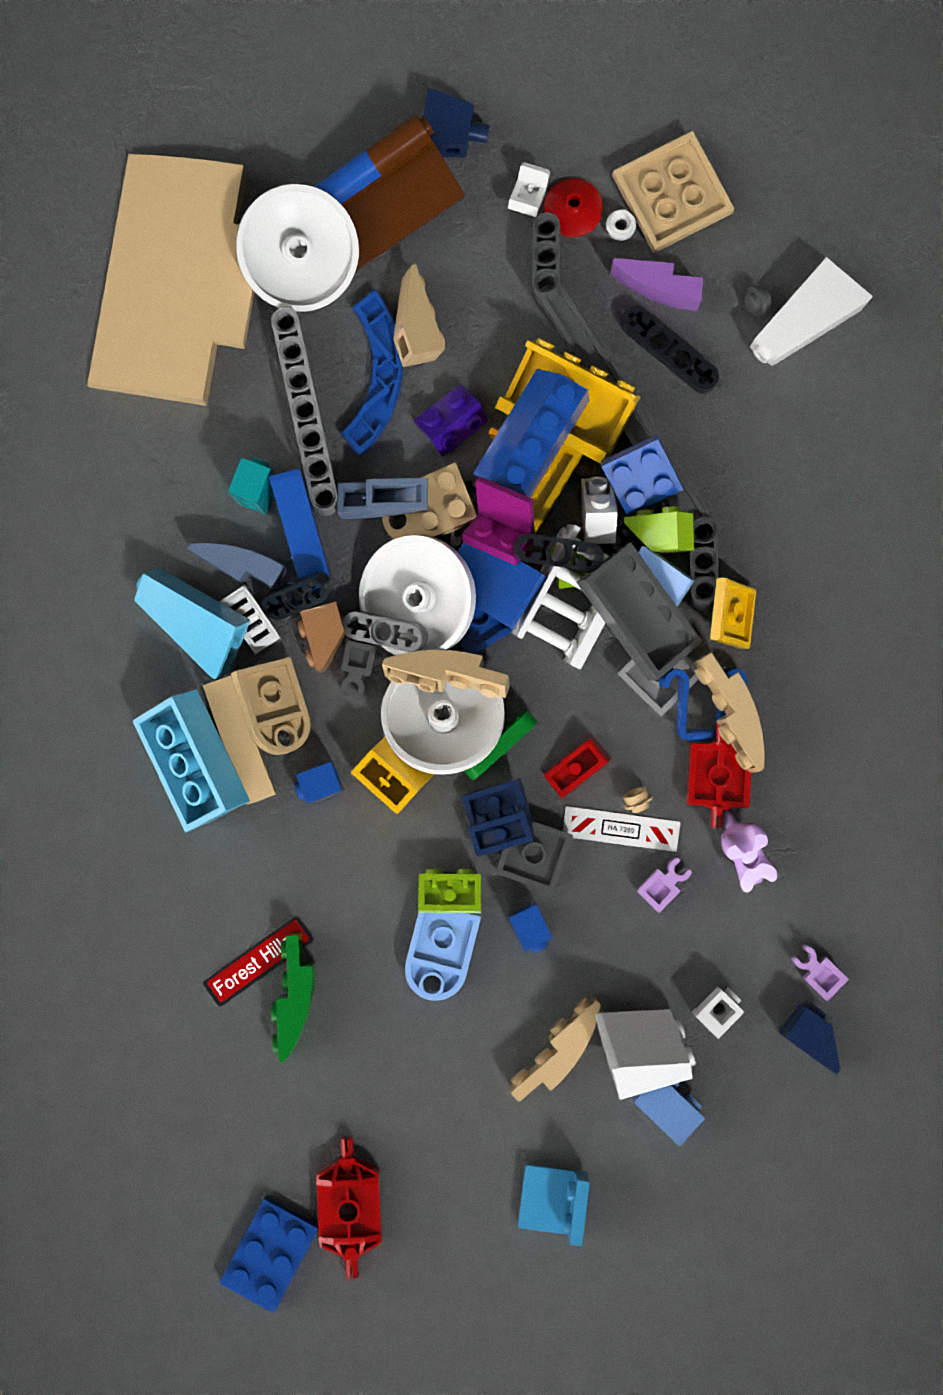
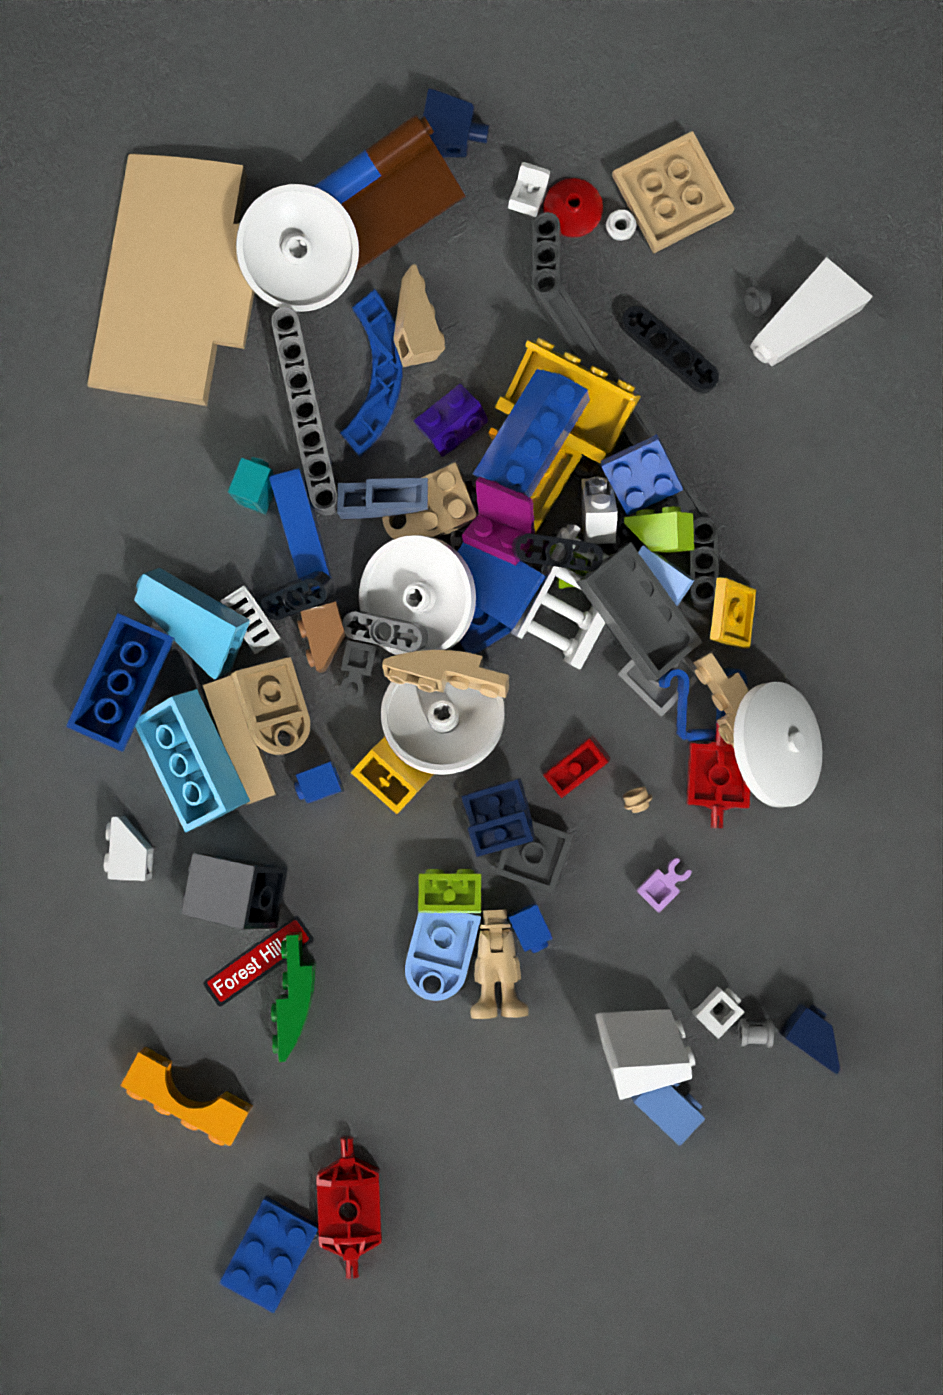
sand blue slope [187,543,288,589] -> none
green beam [464,709,538,780] -> none
tan slope [510,996,601,1102] -> none
dark azure bracket [518,1164,590,1246] -> none
white sticker [563,806,680,852] -> none
medium lavender slope [610,258,703,311] -> none
lavender animal [721,809,777,892] -> none
lavender plate [791,945,849,1001] -> none
none -> blue slope [66,613,175,752]
none -> white slope [104,816,154,881]
none -> light orange arch [120,1047,253,1146]
none -> slope [181,853,288,930]
none -> tan piece [470,909,529,1019]
none -> white dish [734,682,822,807]
none -> light grey bush [738,1019,774,1048]

